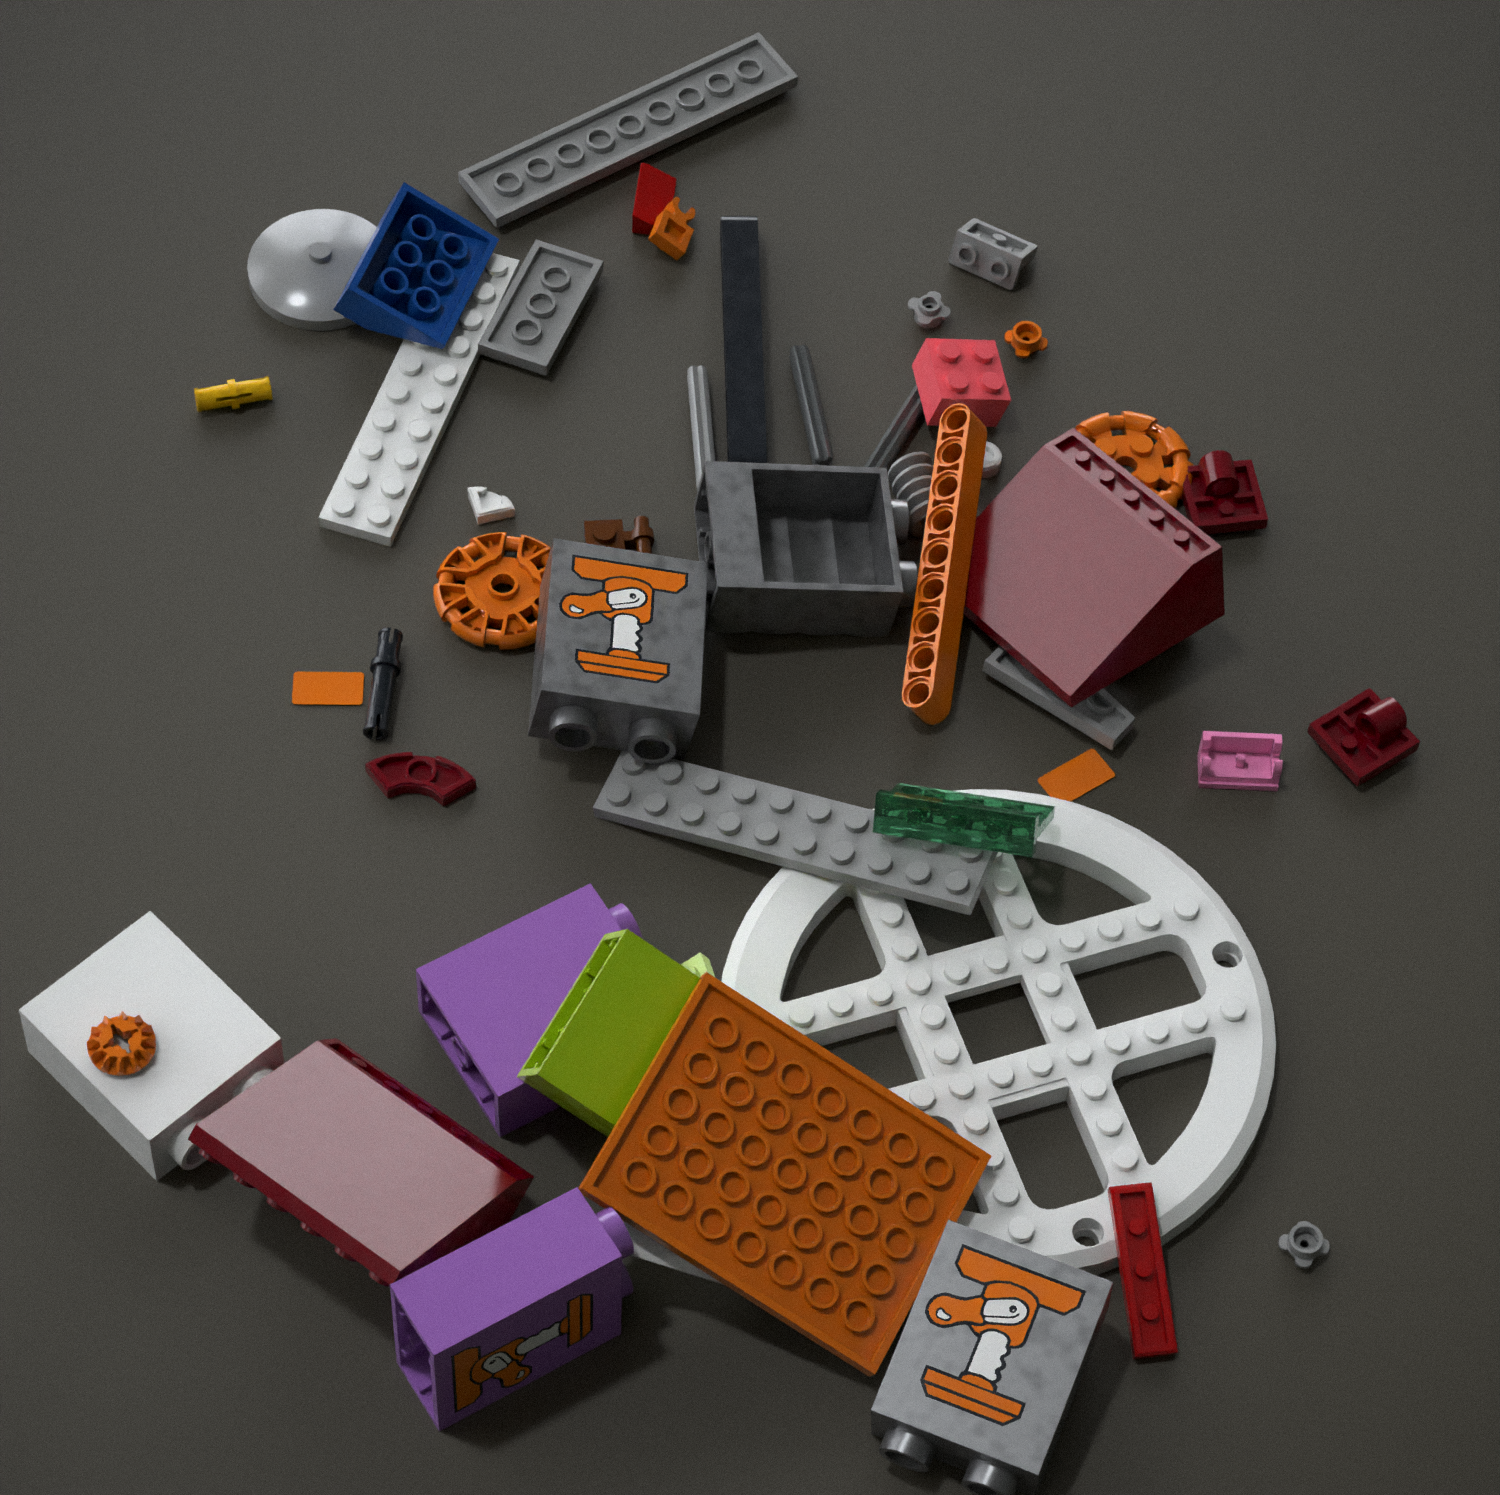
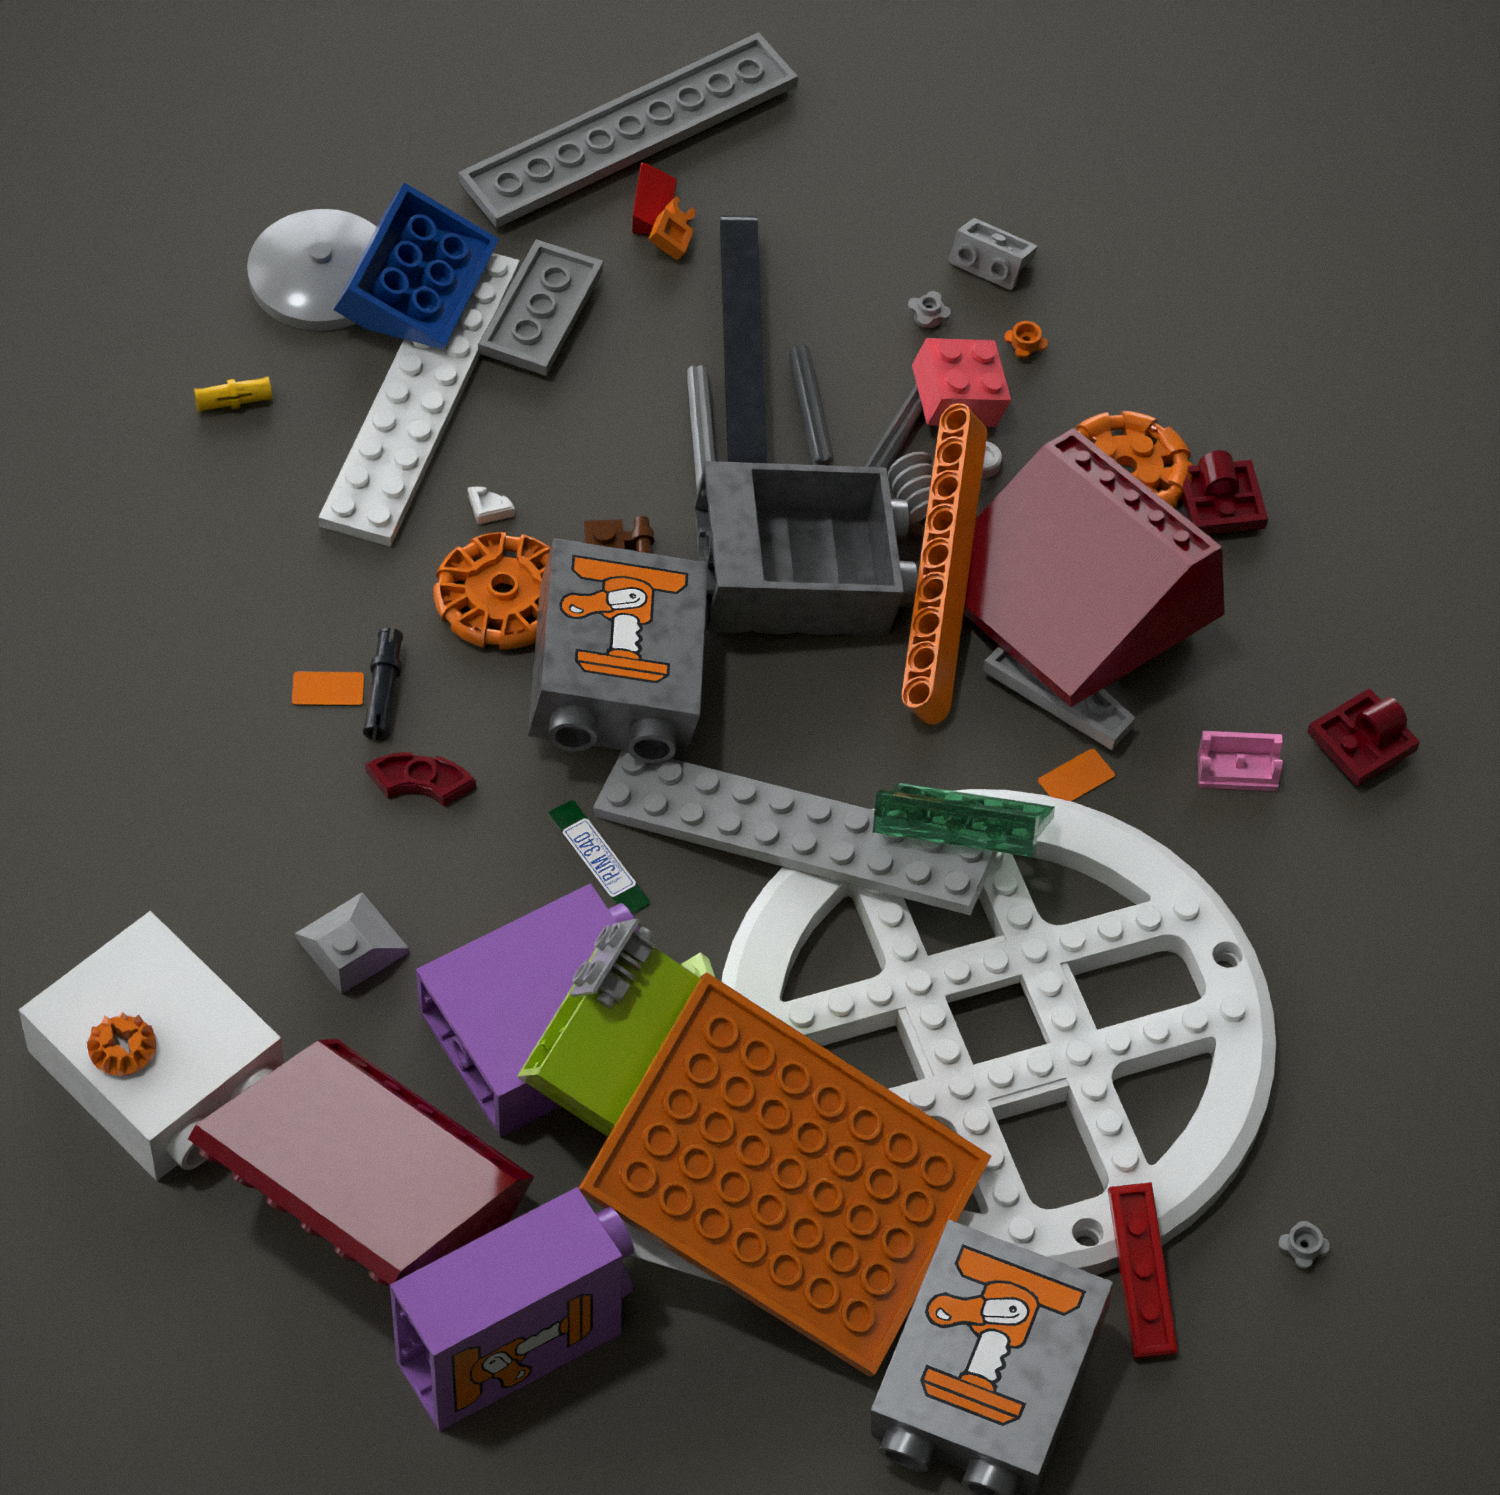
none -> light grey slope [295,892,409,995]
none -> sticker [548,800,651,914]
none -> light grey hinge [570,918,656,1009]

